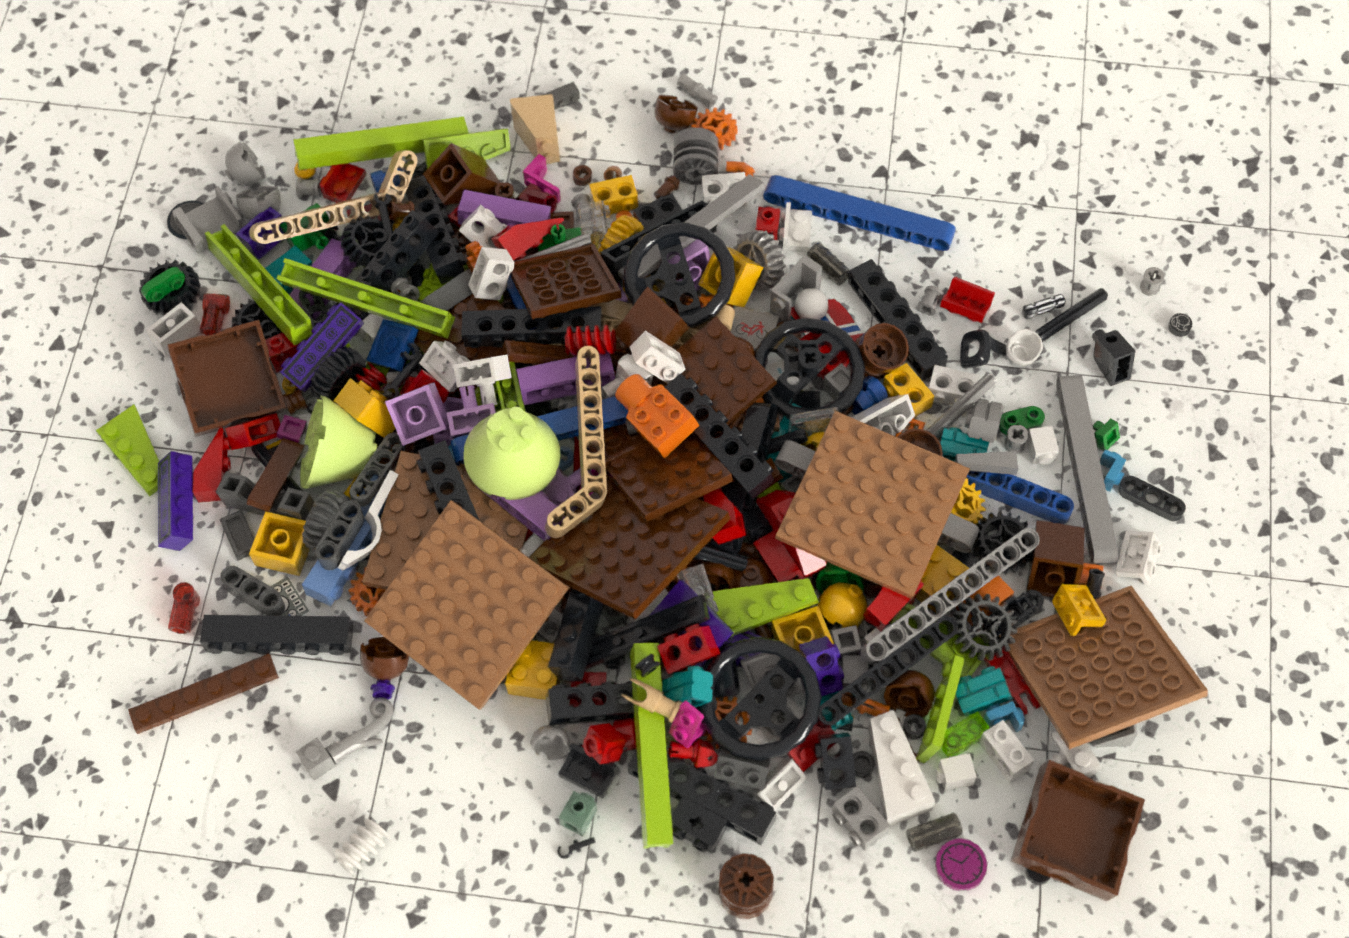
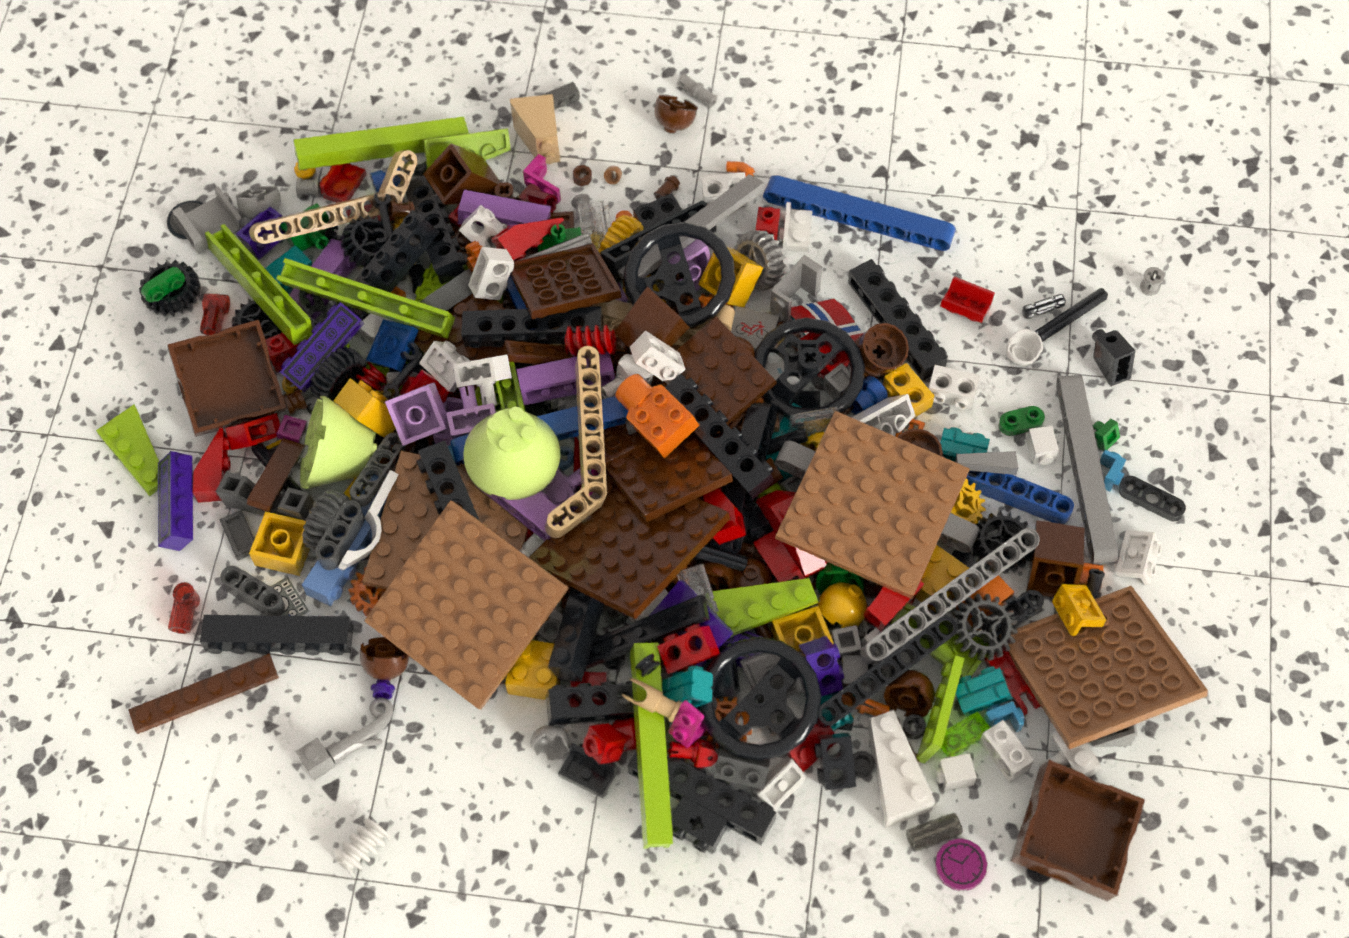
white brick [146,303,202,358] -> none
light grey cylinder [225,141,266,186] -> none
light grey bush [391,278,420,301] -> none
black hand [557,837,596,859] -> none
sand green brick [559,791,597,836] -> none
yellow brick [589,175,638,217] -> none
flat silver wheel [673,128,718,185] -> none
orange gear [691,108,738,150] -> none
reddish brown wheel [719,853,774,919] -> none
white hair [794,288,828,320] -> none
clear smoke axle [807,242,850,285] -> none
light grey brick [832,786,890,851] -> none
light grey bush [917,286,944,316] -> none
light grey axle [926,372,997,438] -> none
black piece [960,329,1006,369] -> none
light grey brick [964,398,1003,443] -> none
light grey bush [1004,425,1028,454] -> none
black tile [1168,313,1193,337] -> none

